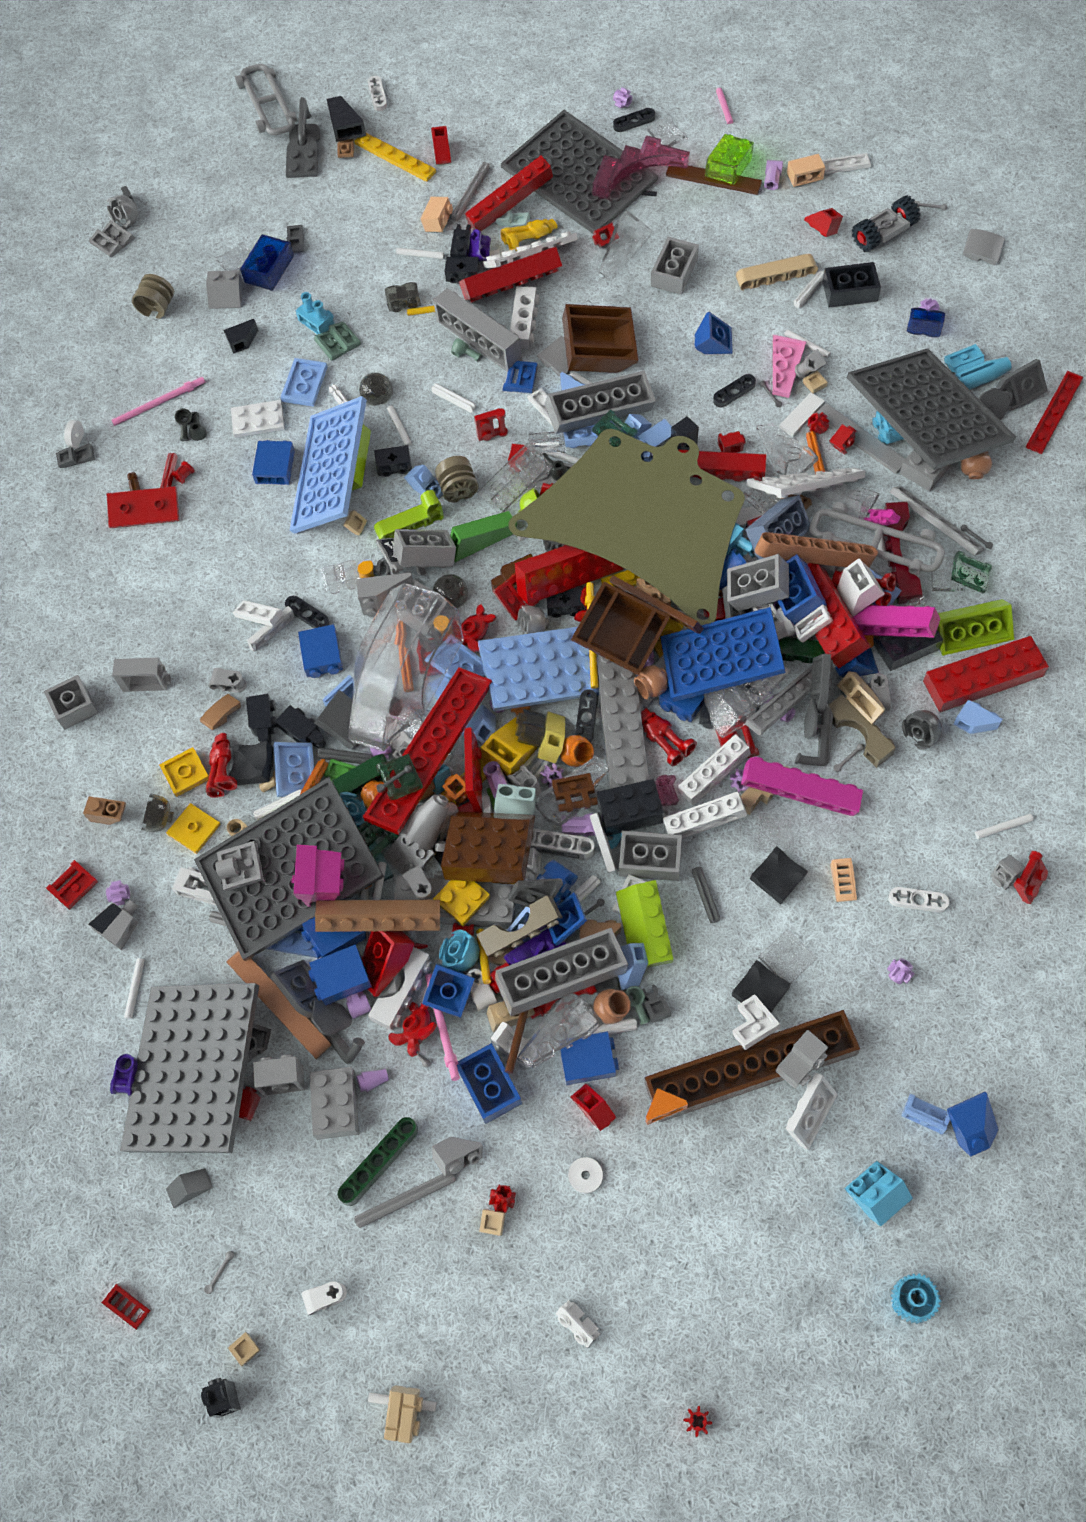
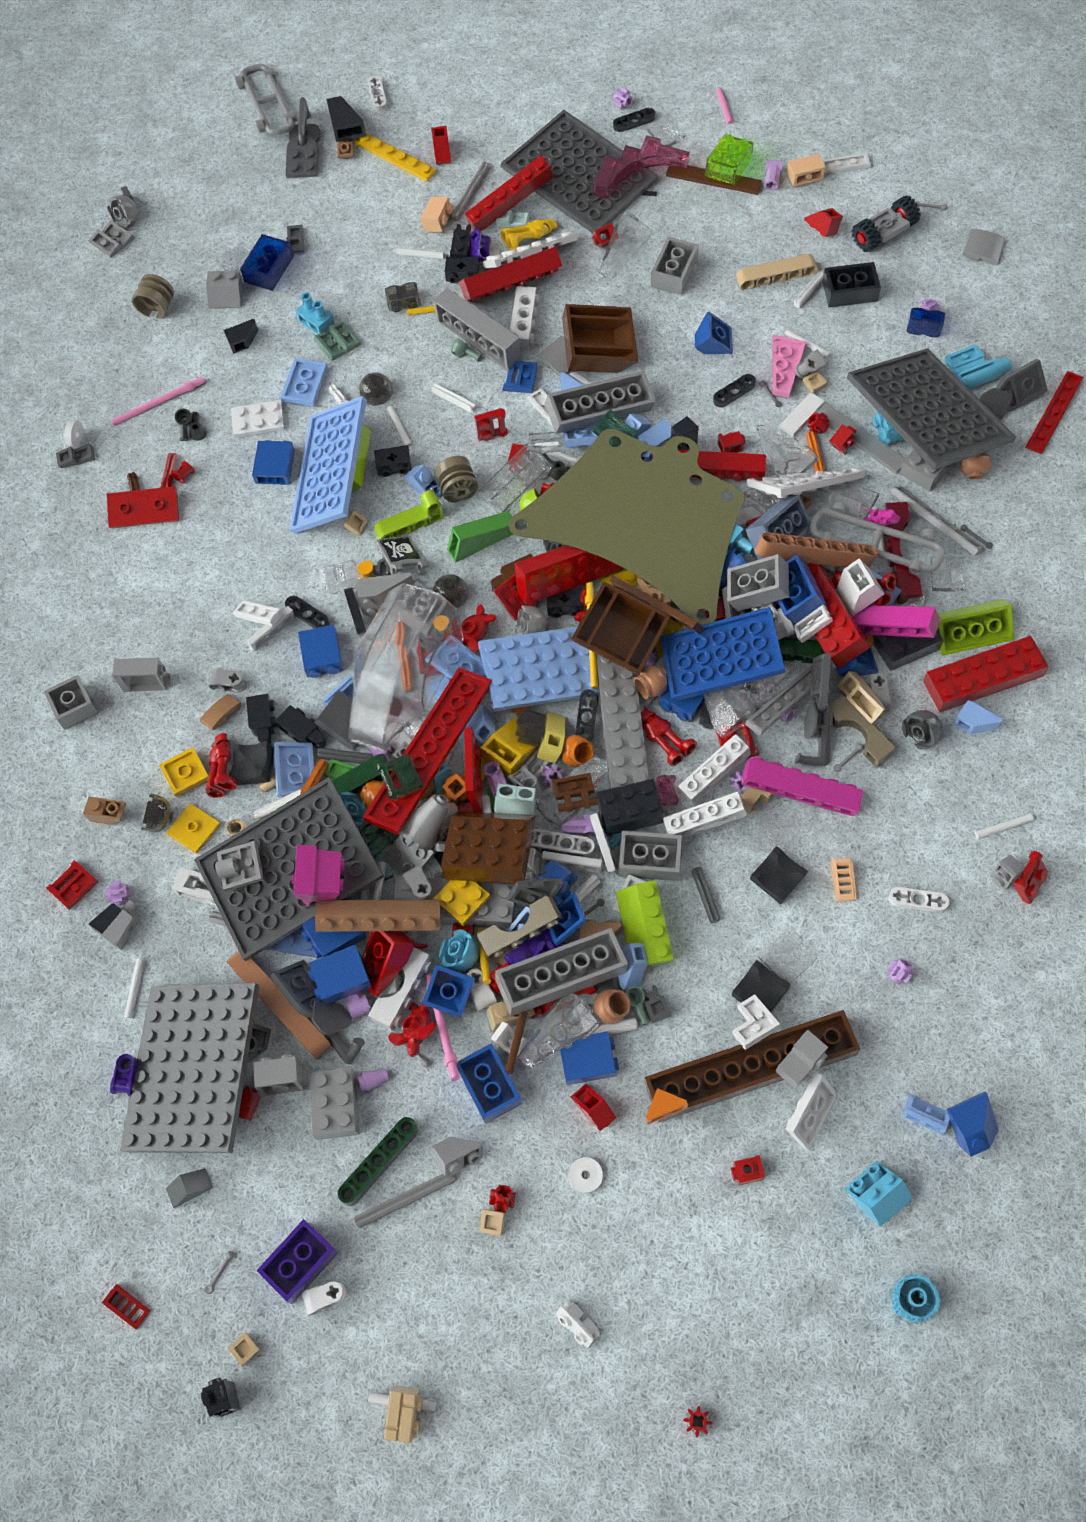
dark grey hinge [376,765,412,793] -> none
light grey brick [393,529,456,568] -> none
clear green plate [951,550,992,594] -> none
none -> dark purple brick [256,1219,339,1304]
none -> black beam [344,587,366,635]
none -> white tile [542,851,602,873]
none -> red brick [730,1155,765,1185]

